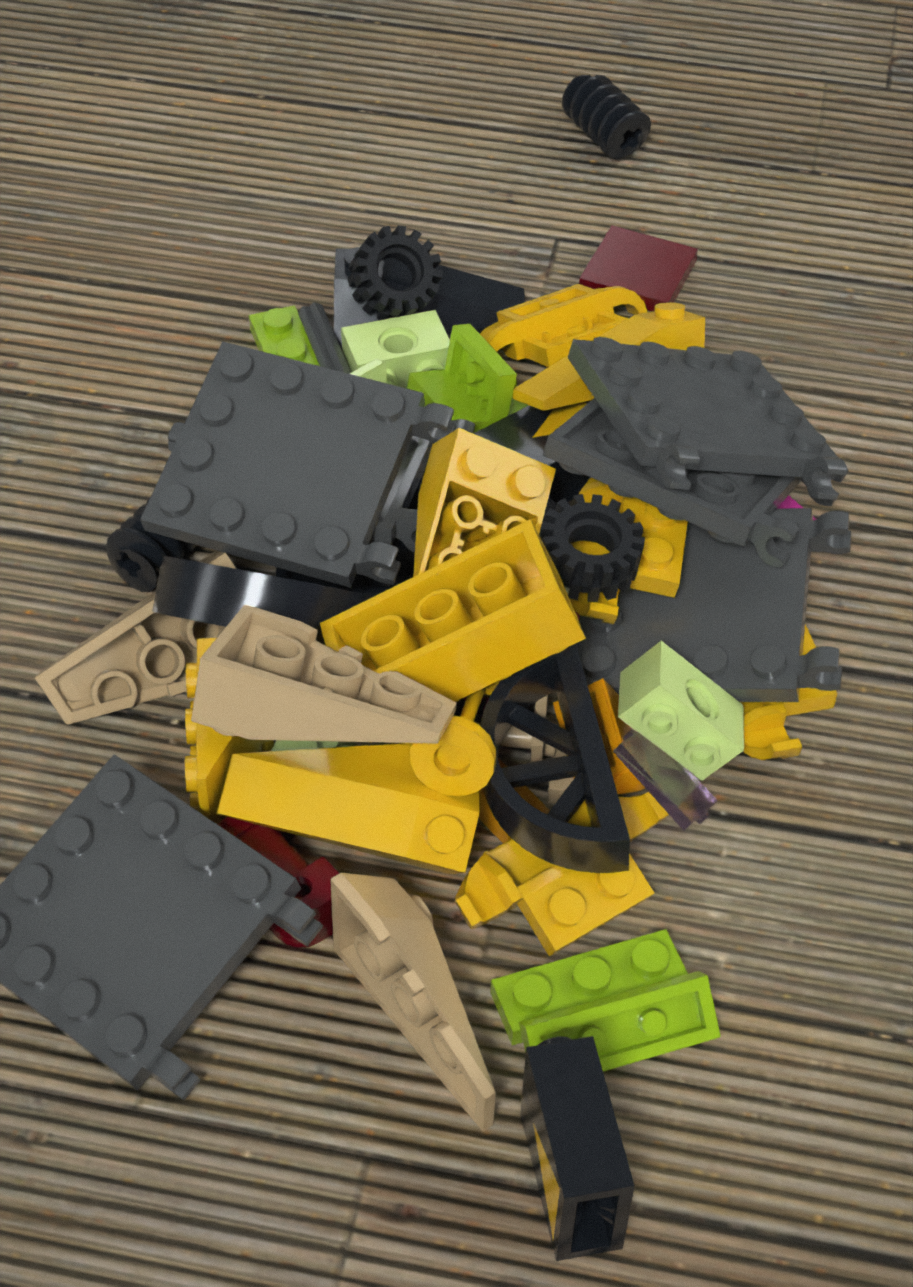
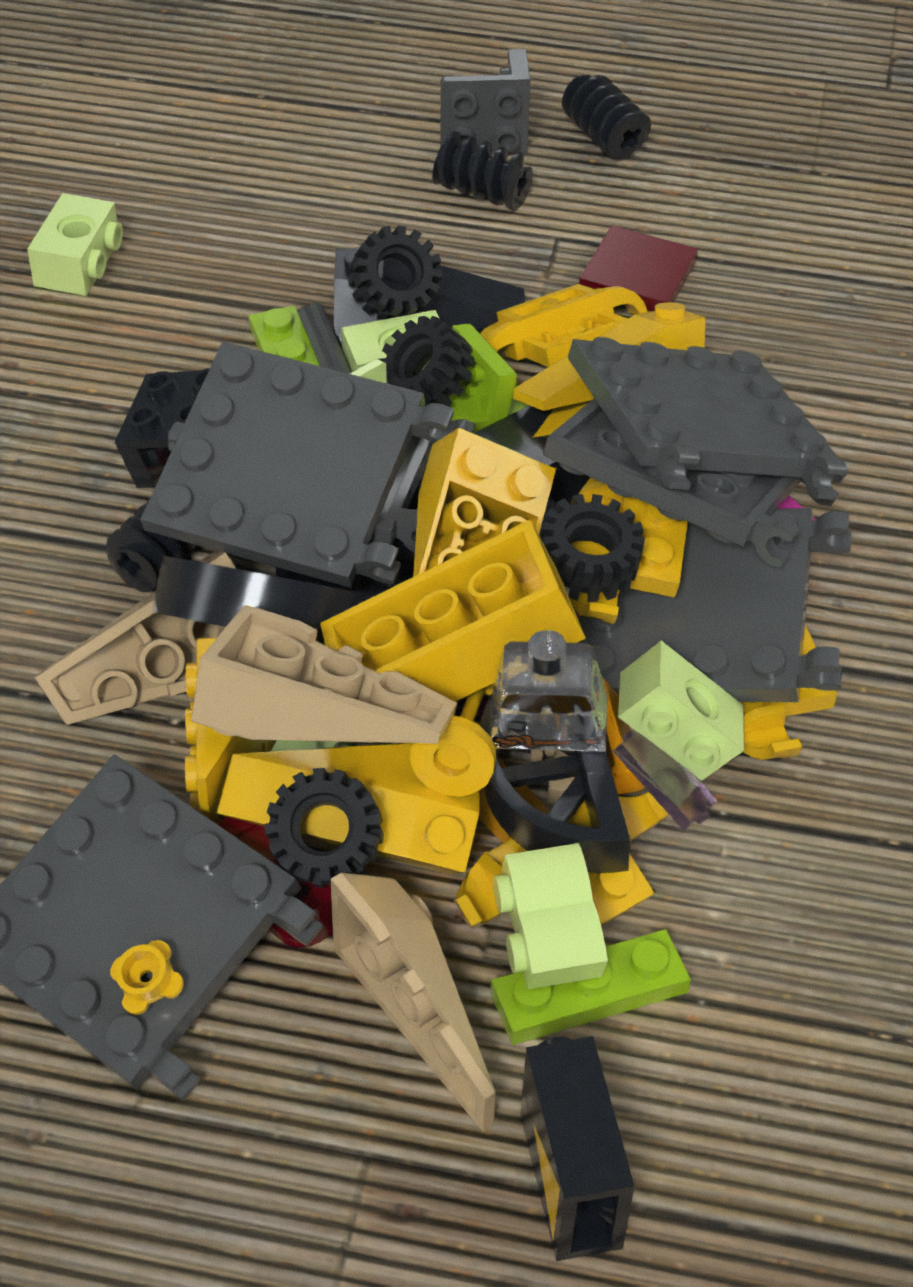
lime plate [519,971,721,1072] -> none
none -> yellowish green brick [27,193,123,296]
none -> yellow plate [110,940,184,1015]
none -> black bracket [115,368,210,488]
none -> black tyre [265,768,384,888]
none -> black tyre [378,316,474,407]
none -> black piece [432,130,533,211]
none -> dark grey bracket [440,49,530,155]
none -> clear torso [489,630,607,752]
none -> yellowish green brick [493,843,608,989]

